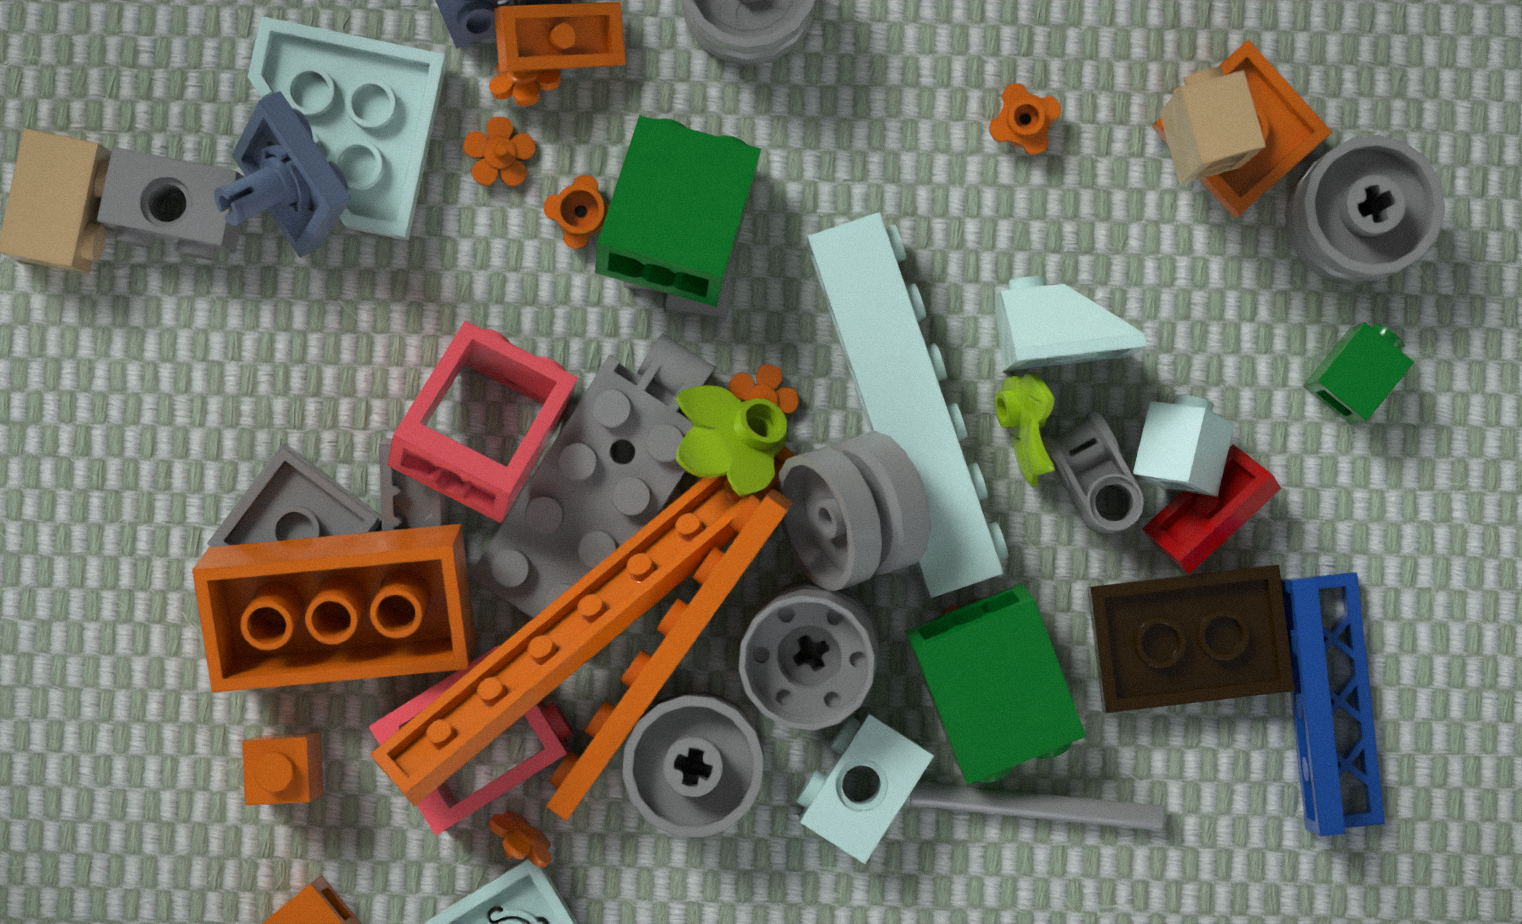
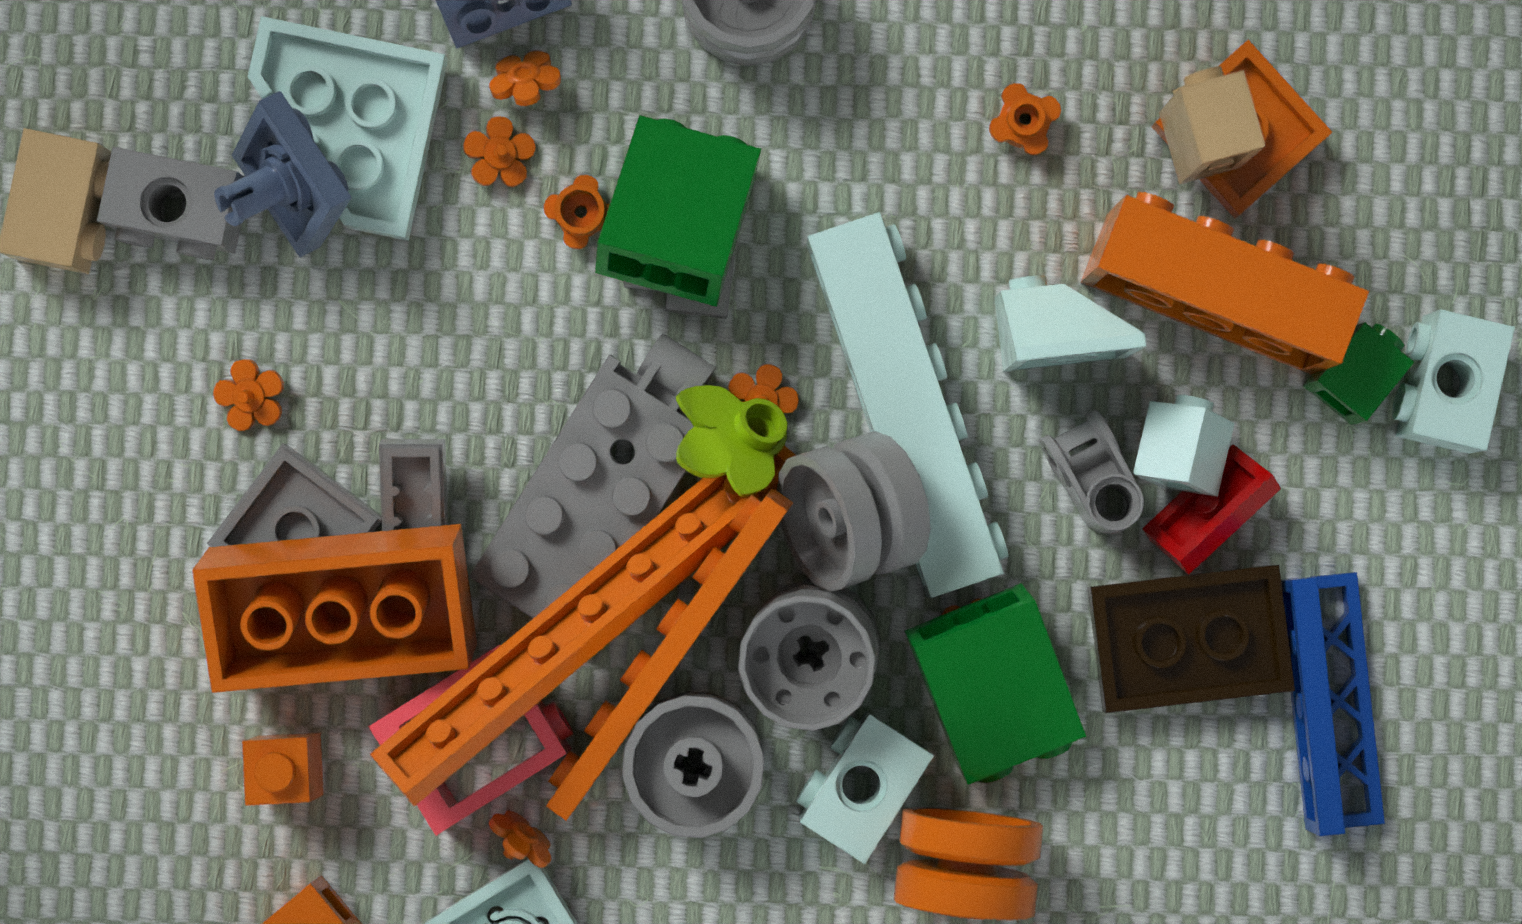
coral window [387,320,578,524] -> none
orange plate [494,2,626,73] -> none
light grey bar [910,781,1164,831] -> none
lime plate [995,372,1055,487] -> none
light grey wheel [1285,135,1445,286] -> none
none -> orange plant [213,359,284,431]
none -> orange wheel [894,807,1043,920]
none -> orange brick [1080,192,1370,374]
none -> light aqua brick [1392,309,1515,454]

